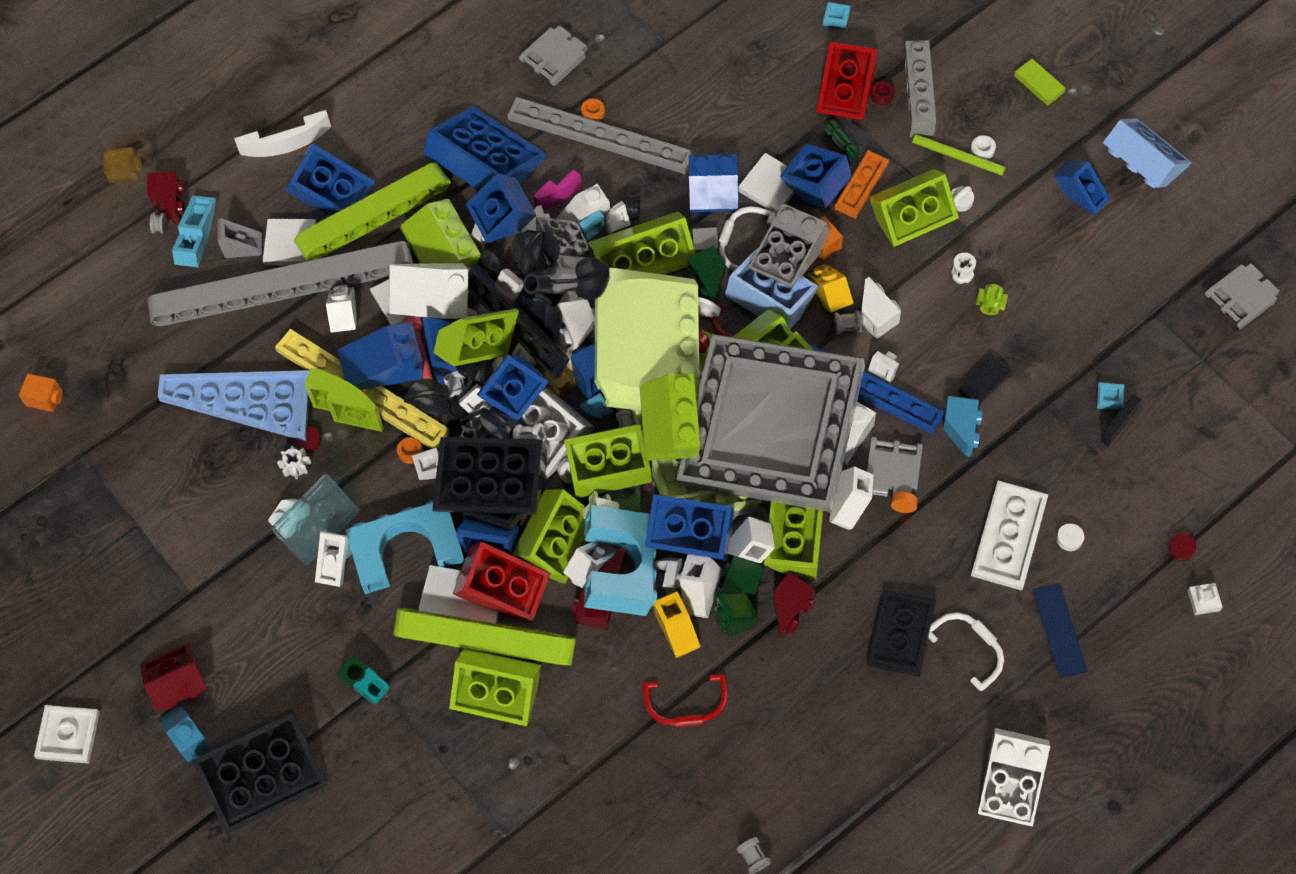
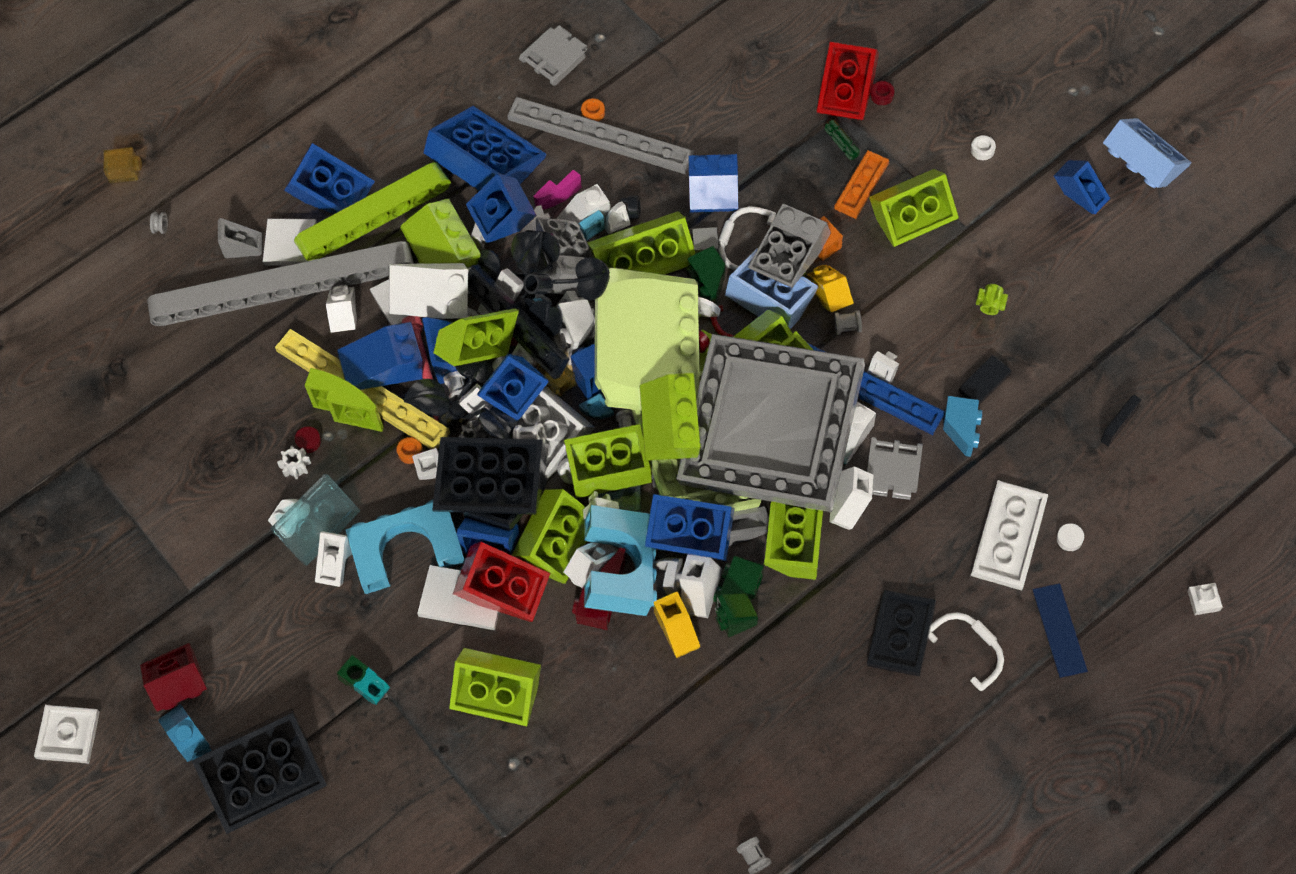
orange brick [18,374,63,412] -> none
dark red slope [147,171,185,225] -> none
light blue wing [158,370,309,441] -> none
medium azure slope [172,195,216,267] -> none
white slope [234,110,331,157] -> none
lime beam [393,608,576,665] -> none
red piece [642,674,728,728] -> none
white slope [727,517,775,564] -> none
white tile [738,153,795,214] -> none
dark red slope [773,572,816,639] -> none
blue slope [780,144,852,209] -> none
medium azure tile [823,2,851,29] -> none
white slope [861,277,901,339] -> none
orange tile [891,491,918,513] -> none
light grey brick [903,40,936,137] -> none
lime bar [912,134,1006,176] -> none
white tile [951,186,974,212] -> none
white bush [952,253,976,284] -> none
white slope [978,728,1050,827] -> none
lime tile [1014,59,1066,106] -> none
medium azure tile [1096,382,1124,411] -> none
dark red tile [1168,533,1197,561] -> none
light grey plate [1204,264,1280,329] -> none

